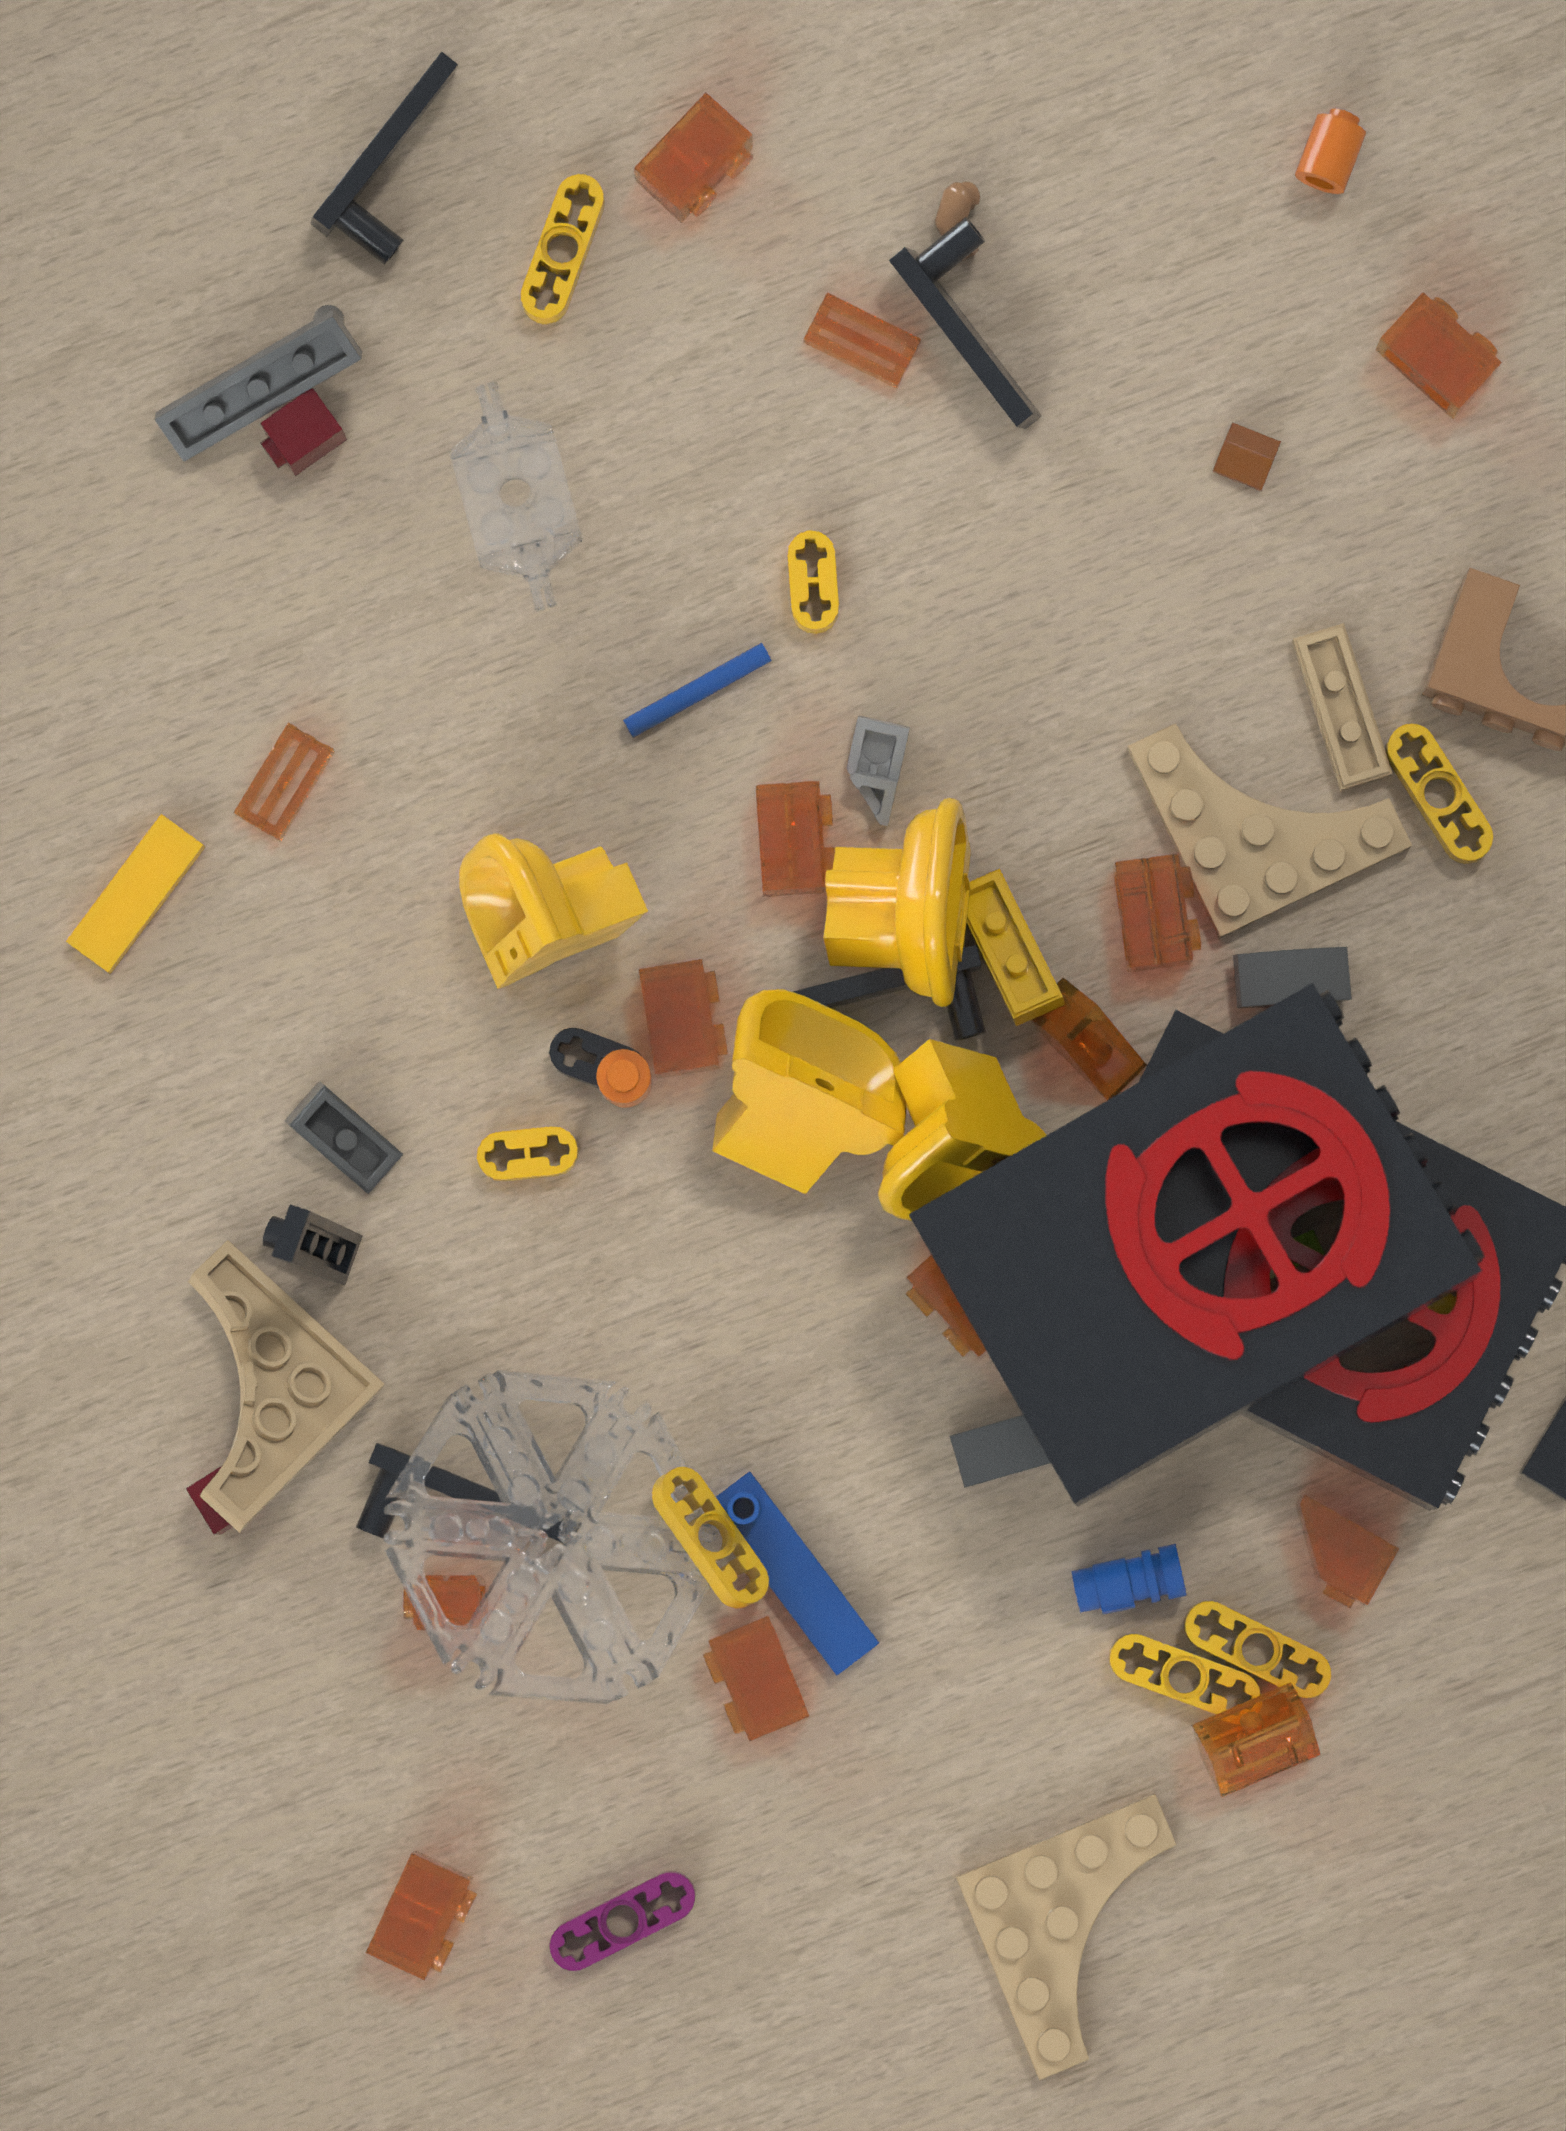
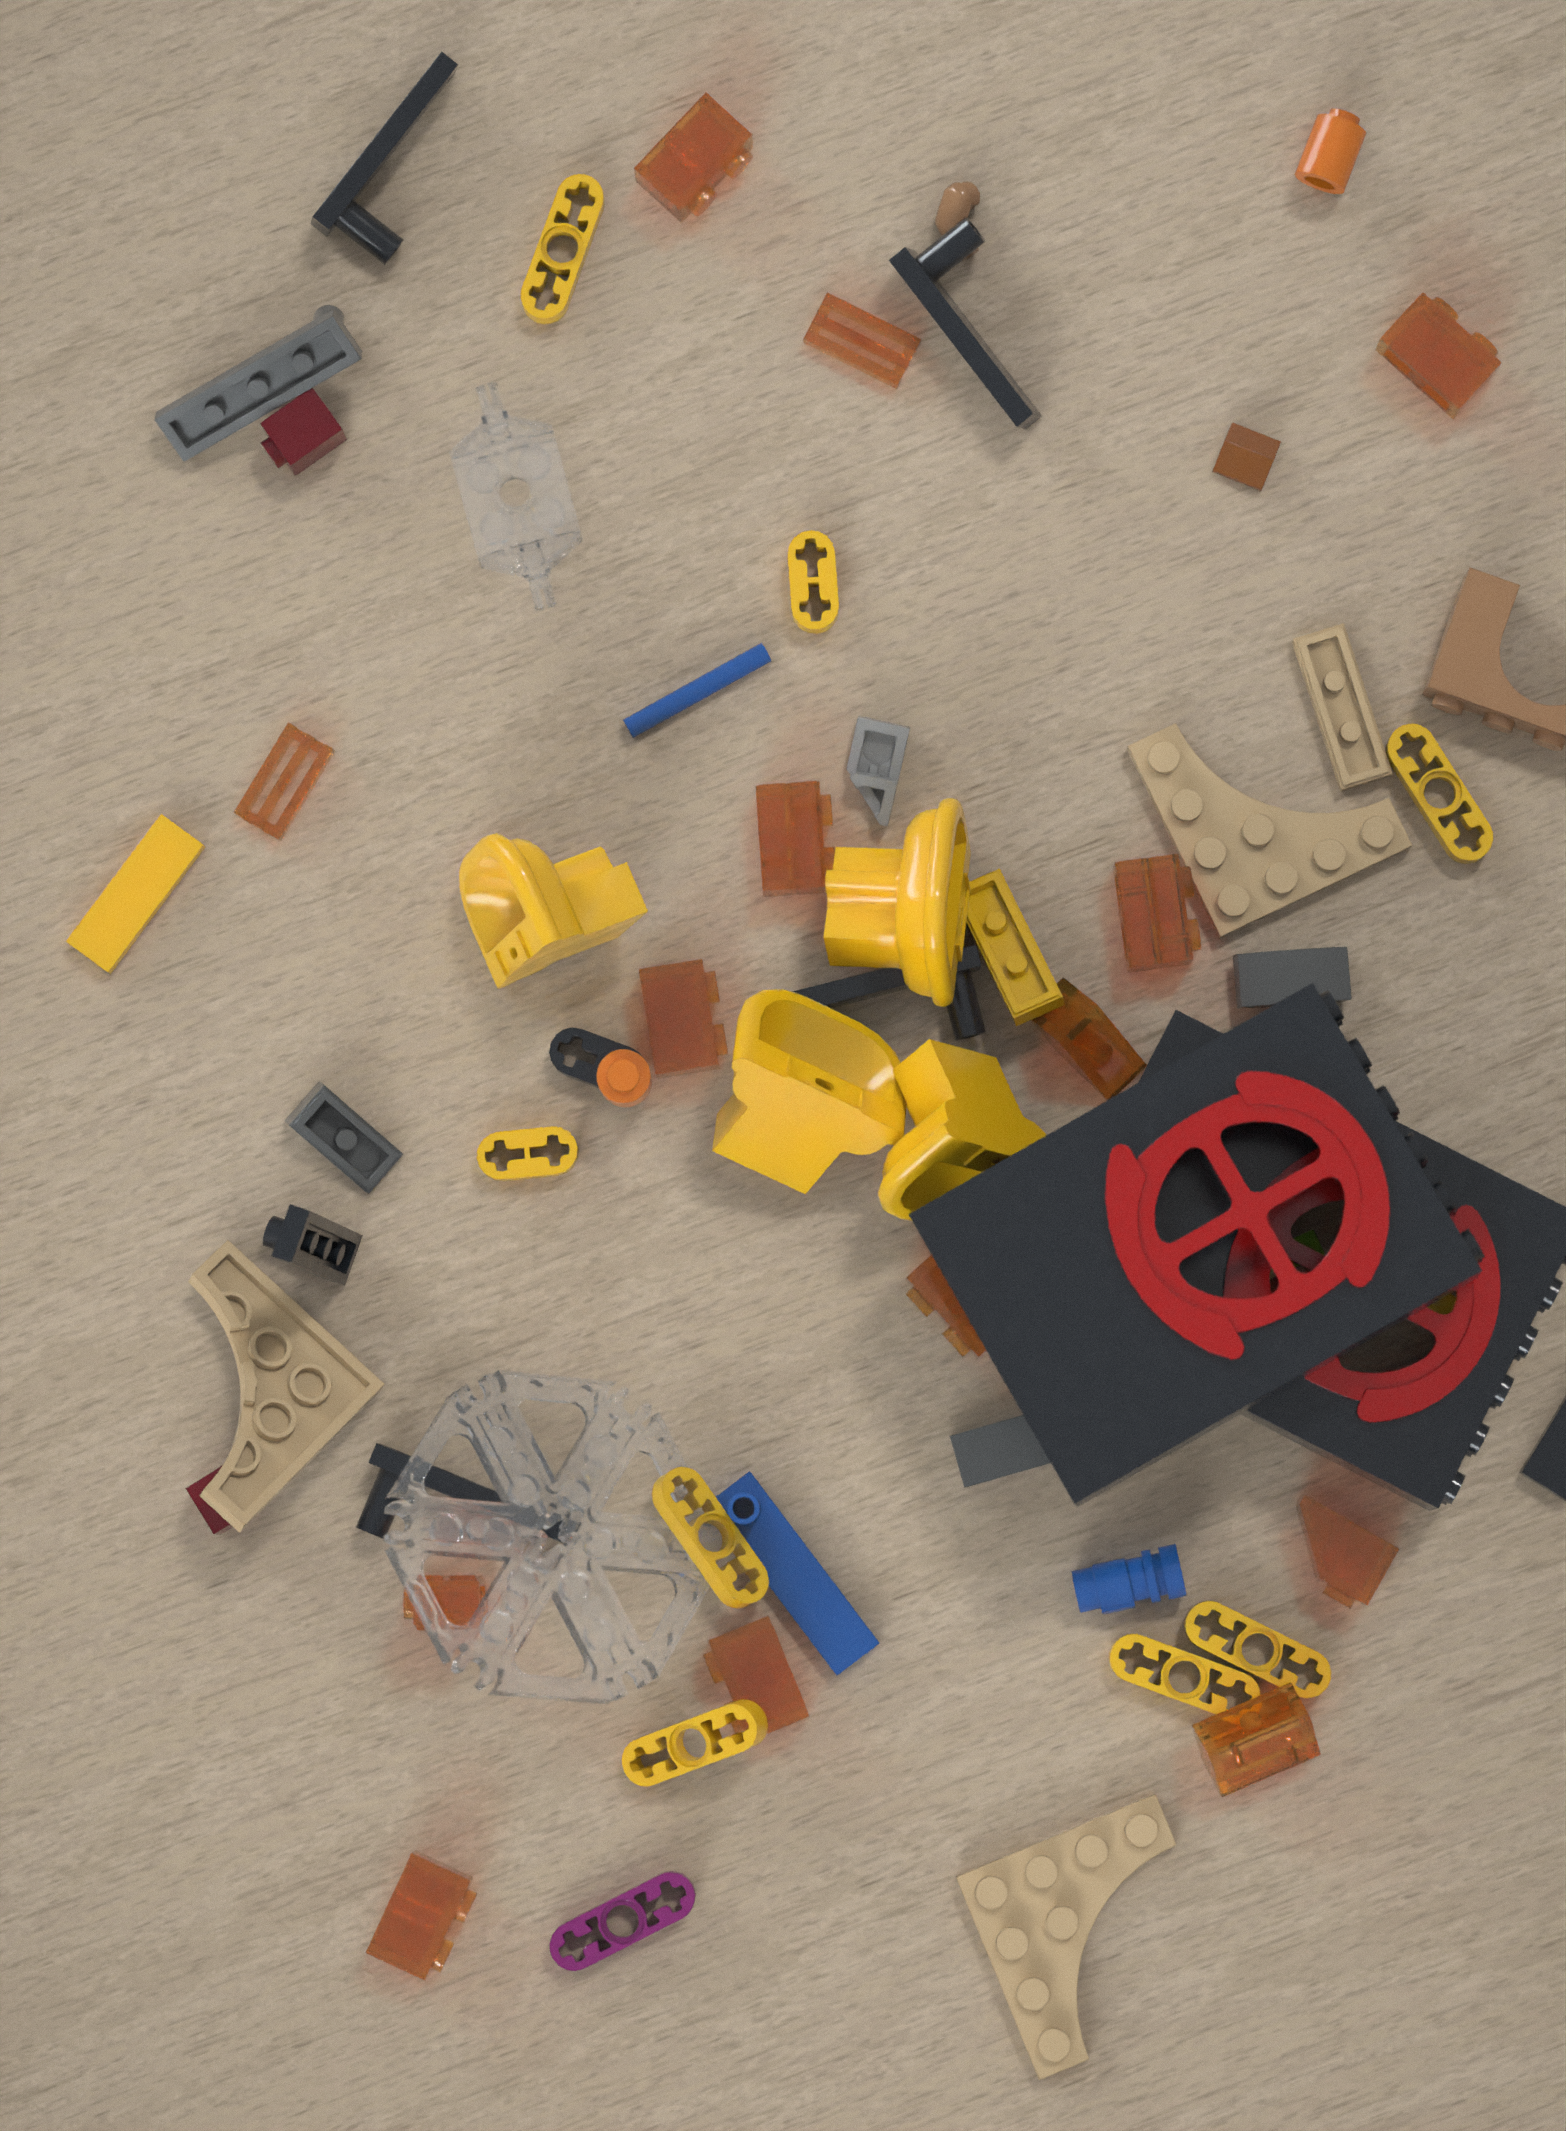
none -> yellow beam [622,1699,768,1787]

